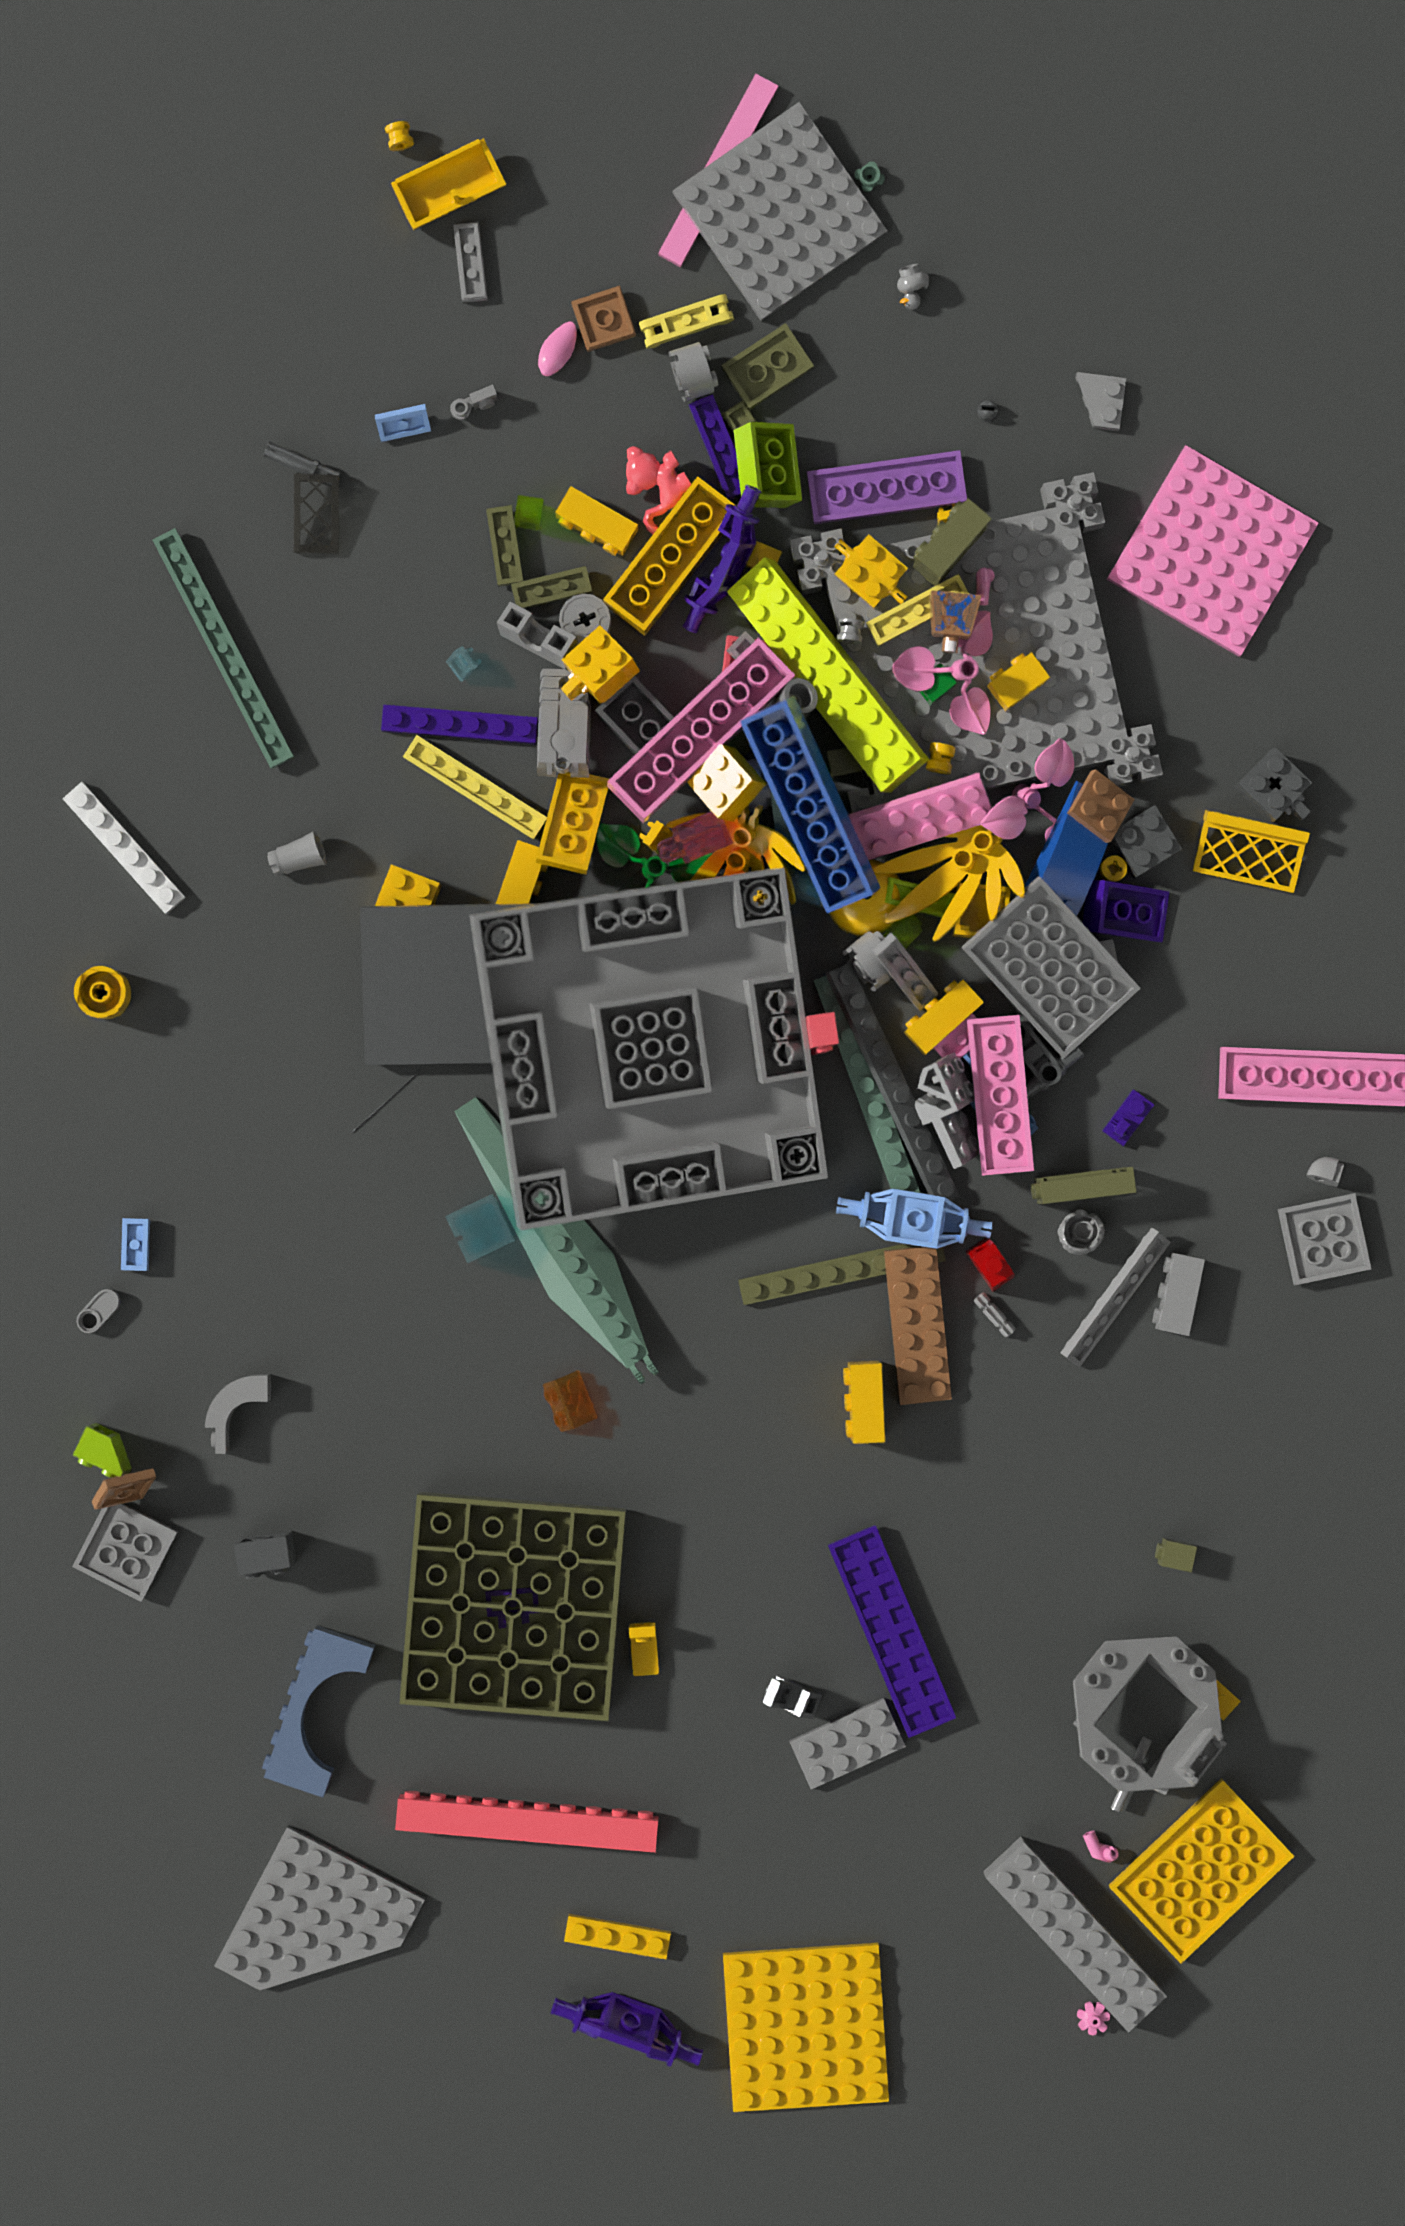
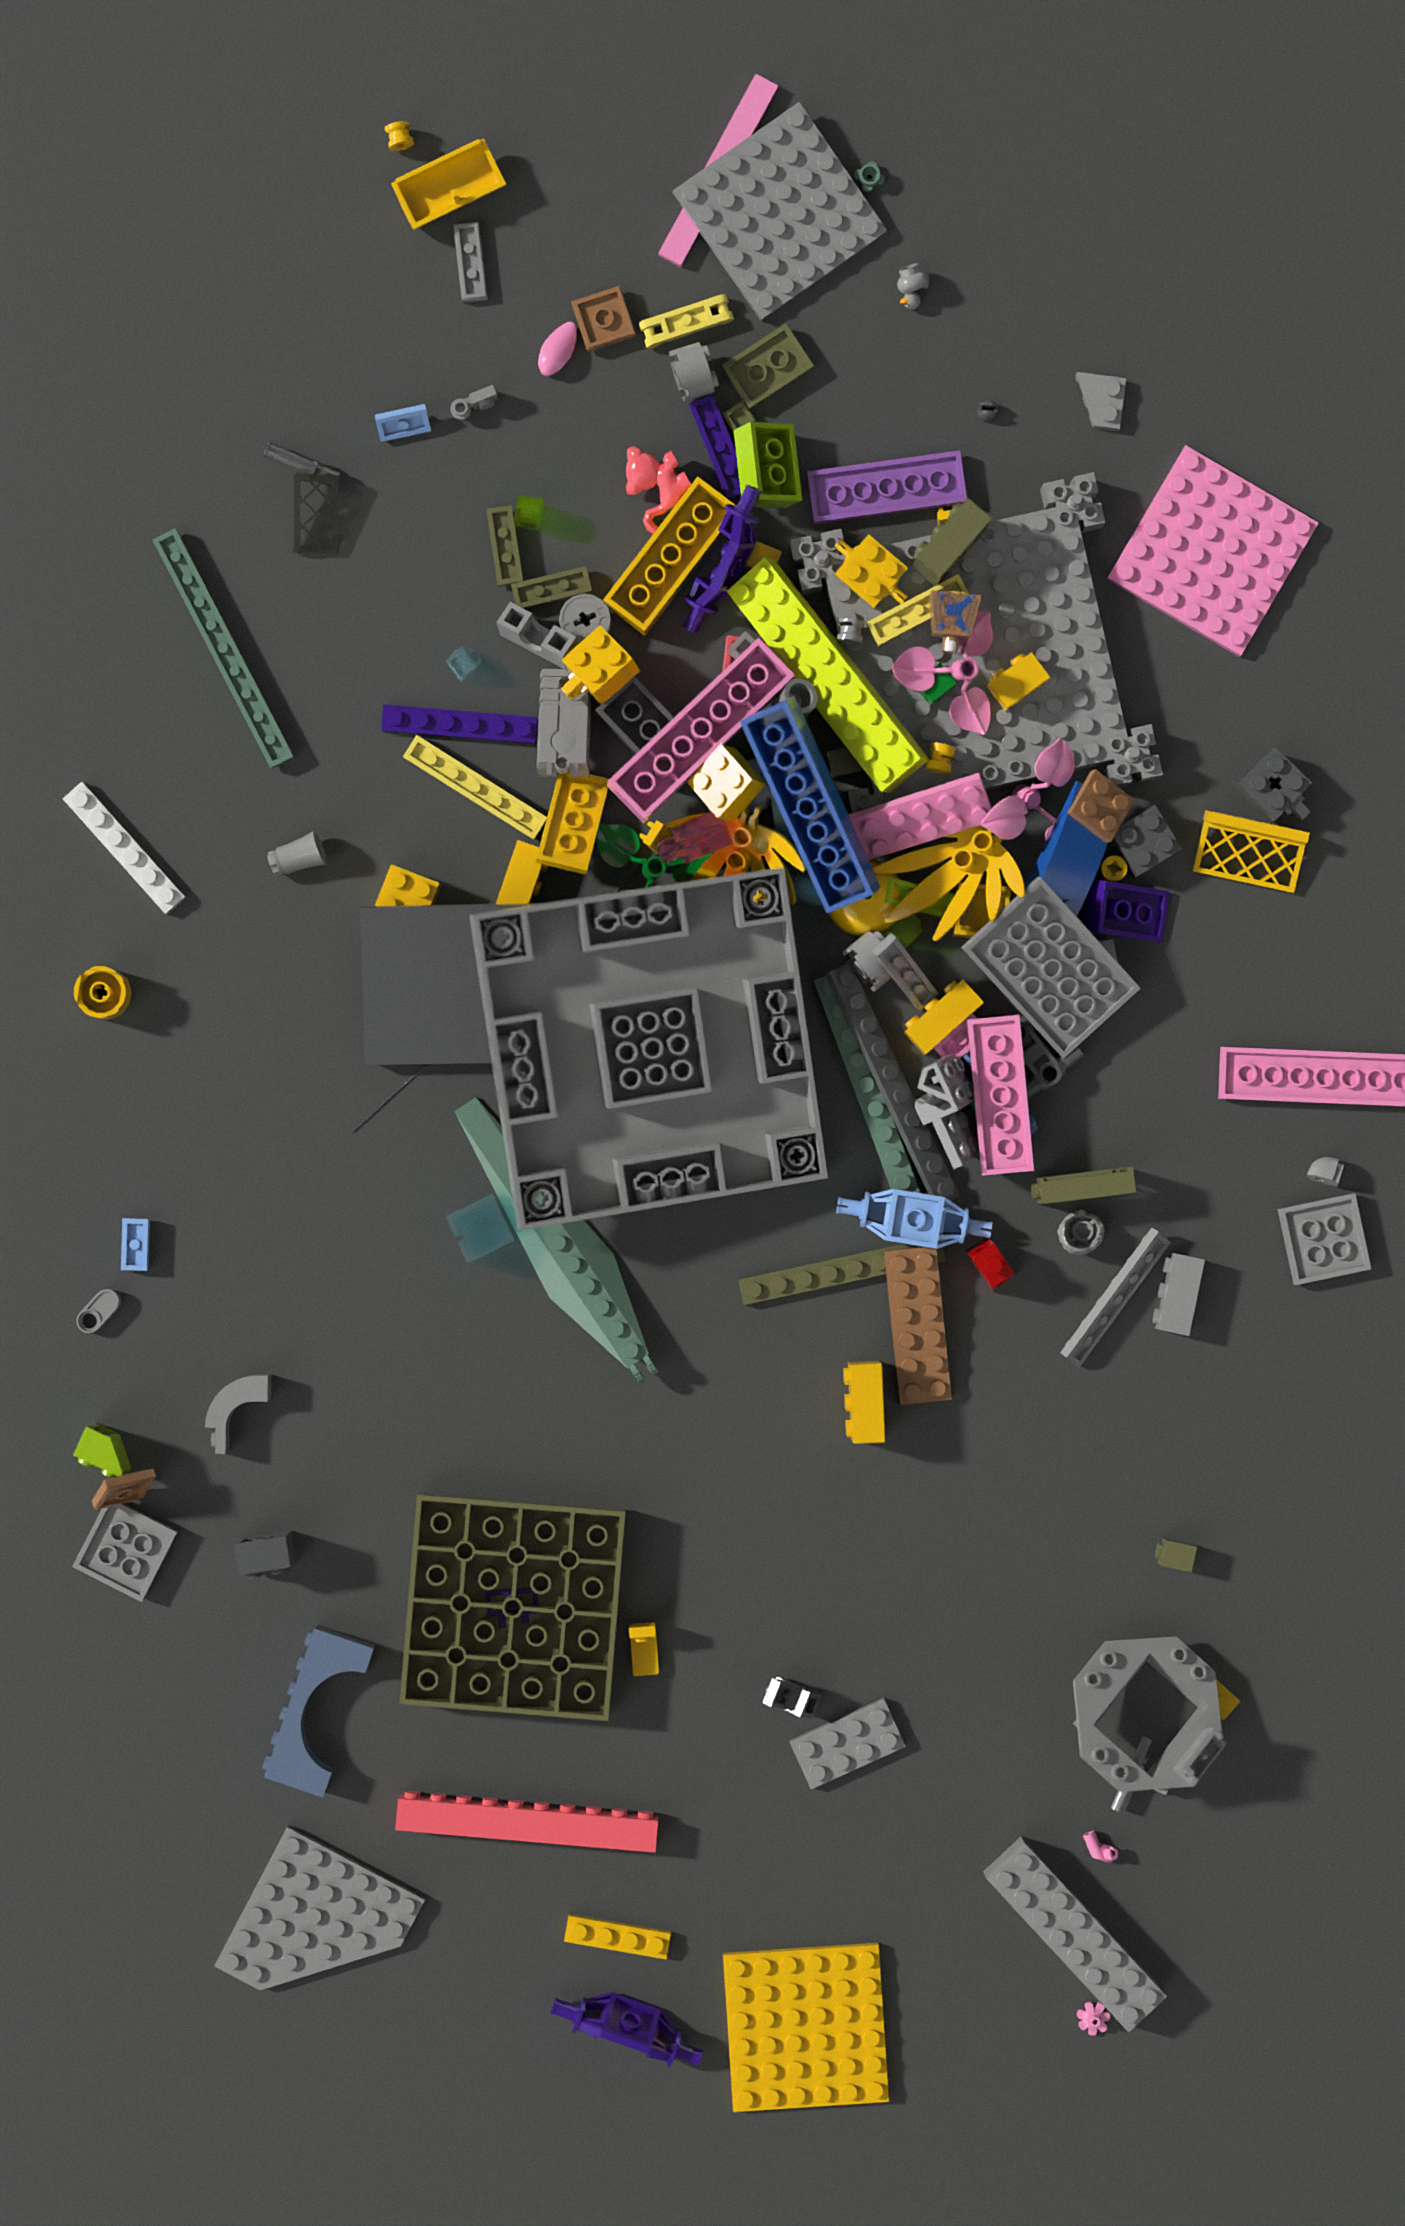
clear orange bracket [543,1370,598,1432] -> none
yellow brick [555,486,638,556] -> none
coral brick [805,1012,839,1055] -> none
dark purple plate [828,1525,956,1738] -> none
light grey axle [974,1293,1016,1337] -> none
bright pink arm [976,567,995,605] -> none
dark purple hinge [1102,1089,1154,1146] -> none
yellow plate [1108,1778,1294,1963] -> none

